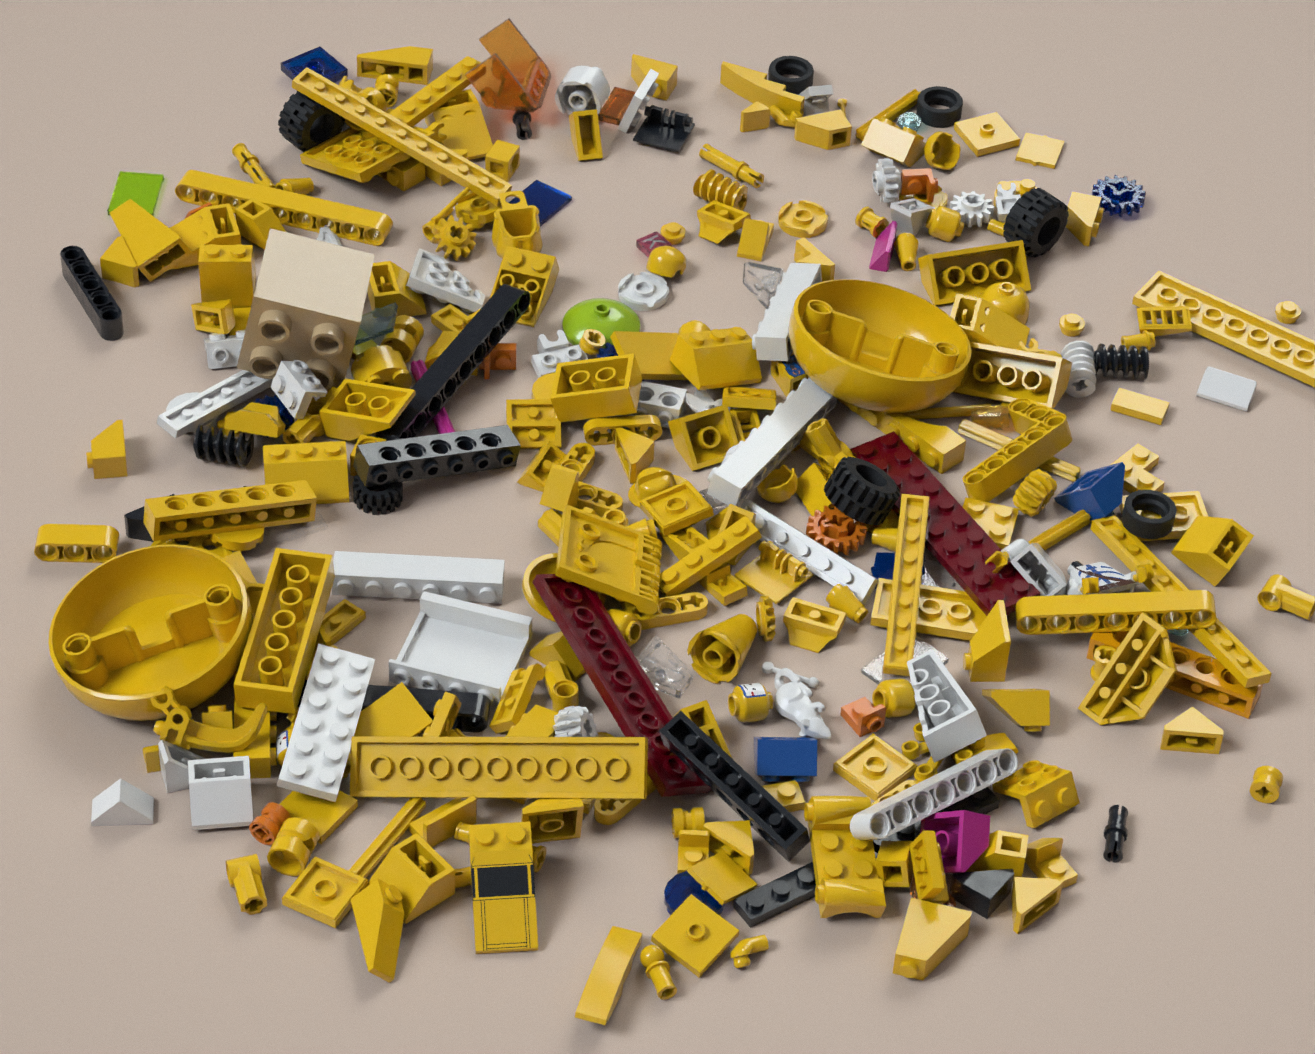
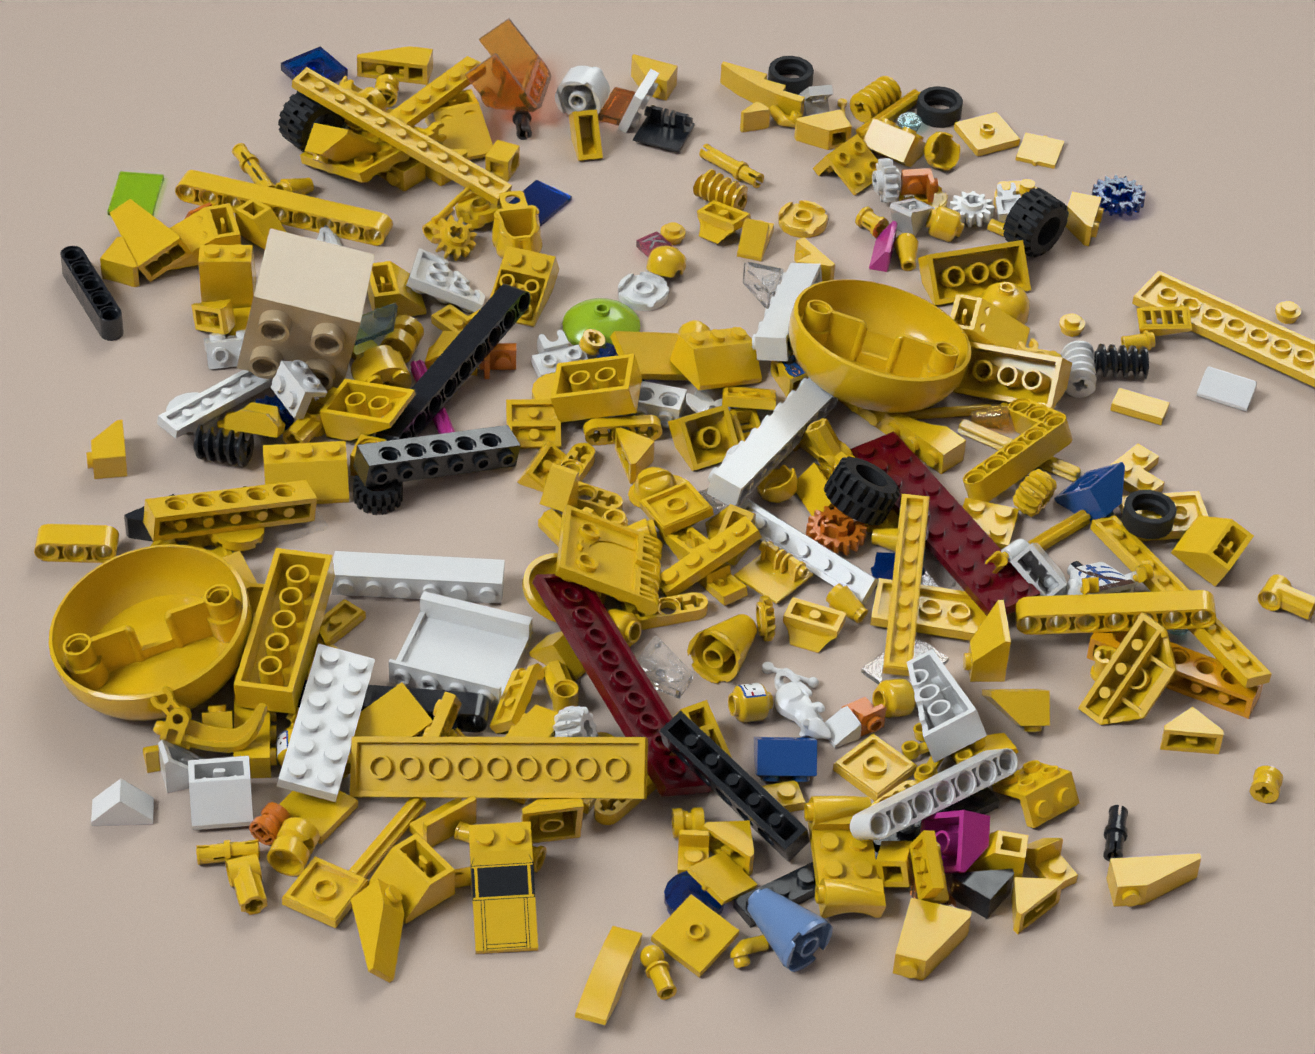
none -> yellow pin [196,839,260,865]
none -> yellow slope [305,123,381,164]
none -> medium blue cone [747,888,833,972]
none -> yellow bracket [812,134,878,195]
none -> white slope [824,706,862,748]
none -> yellow piece [850,76,902,122]
none -> yellow slope [1106,853,1201,907]

